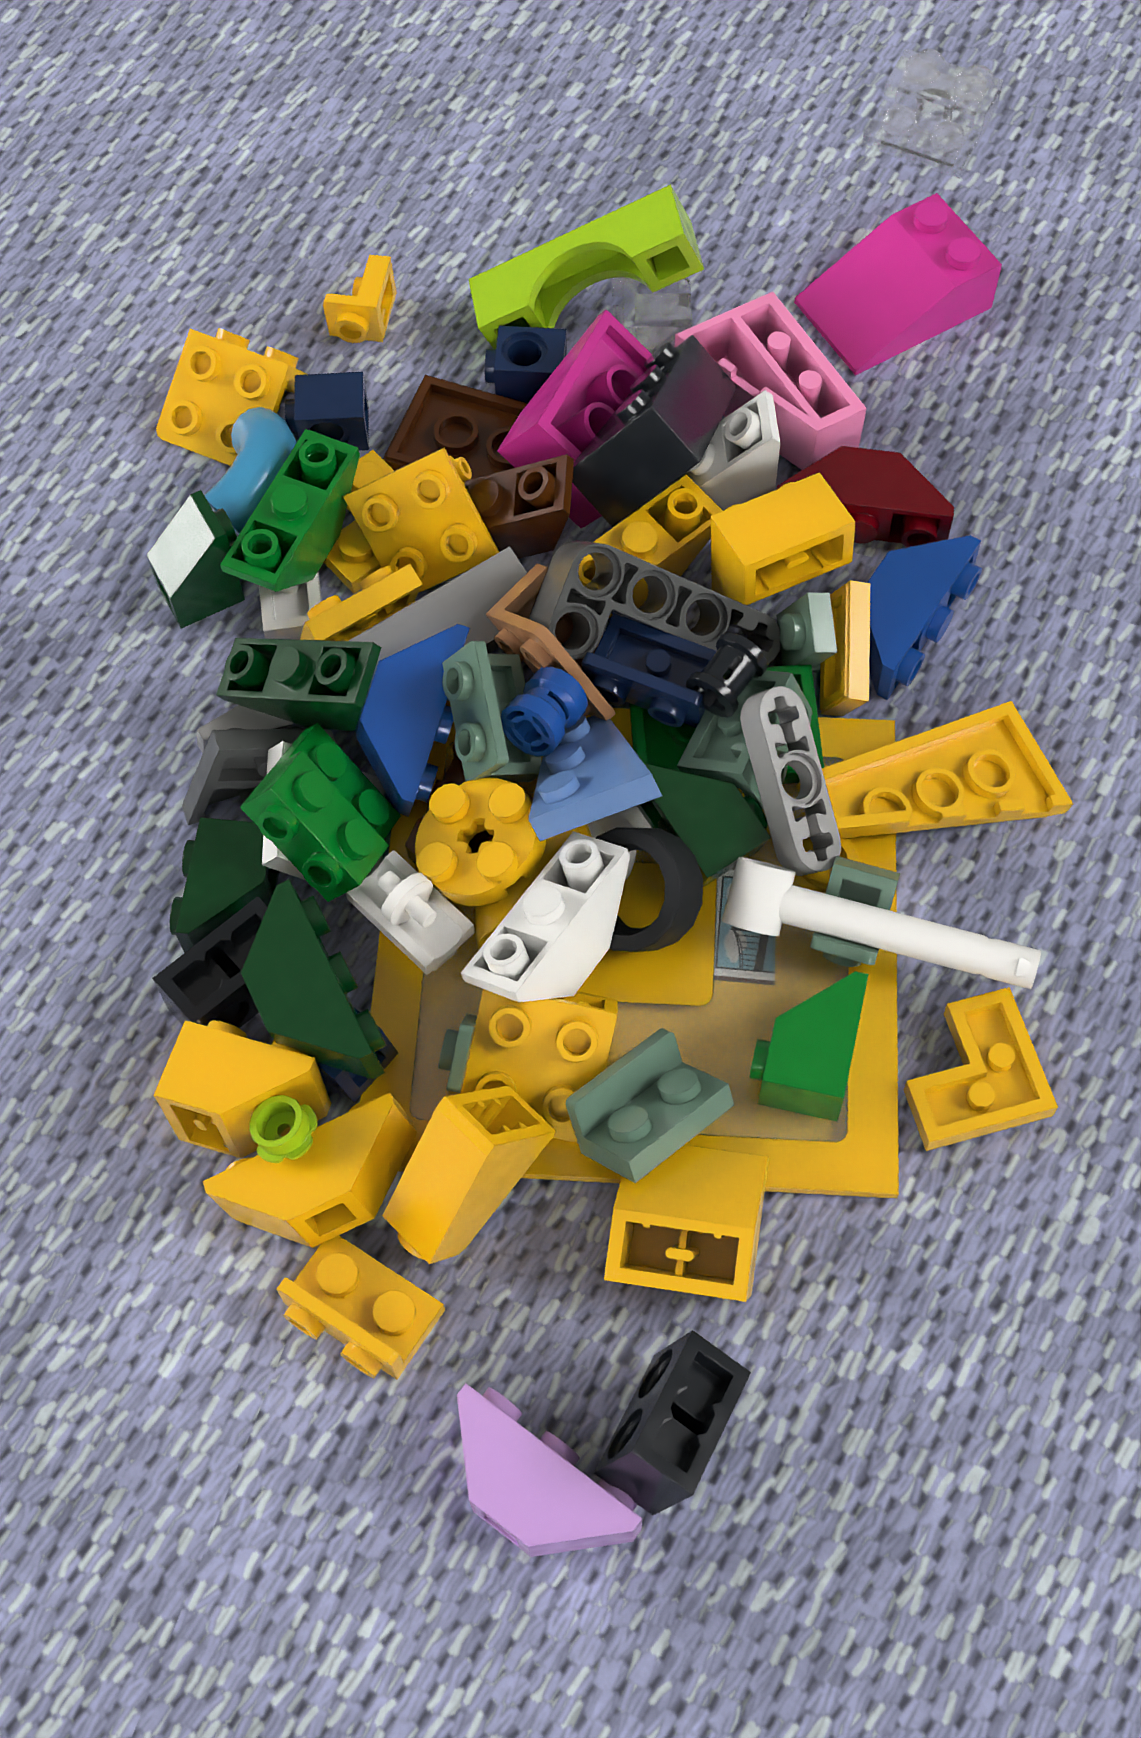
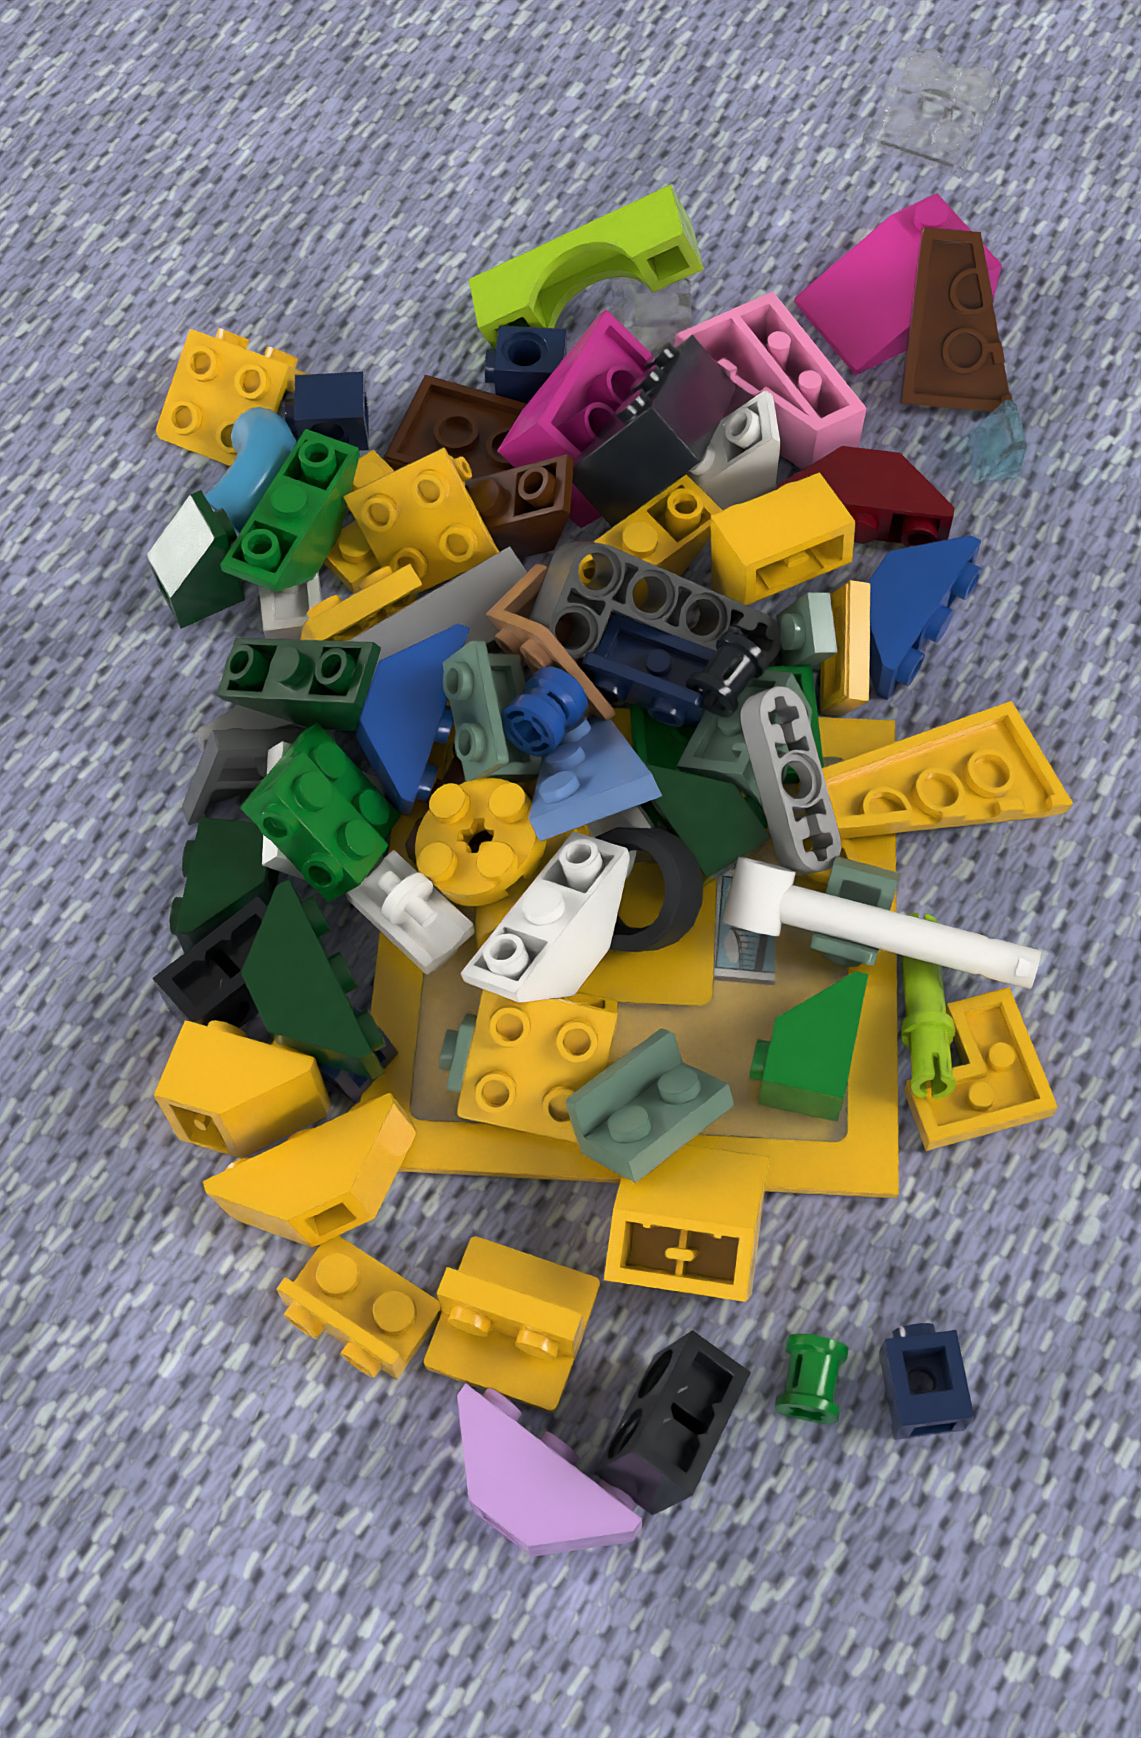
lime plate [249,1095,318,1163] -> none
yellow bracket [323,254,397,343] -> none
yellow slope [382,1085,557,1264] -> none
none -> yellow bracket [424,1236,600,1413]
none -> green bush [775,1333,849,1424]
none -> dark blue brick [879,1323,974,1440]
none -> reddish brown wing [900,227,1015,414]
none -> lime pin [901,913,956,1099]
none -> clear light blue slope [965,400,1027,483]

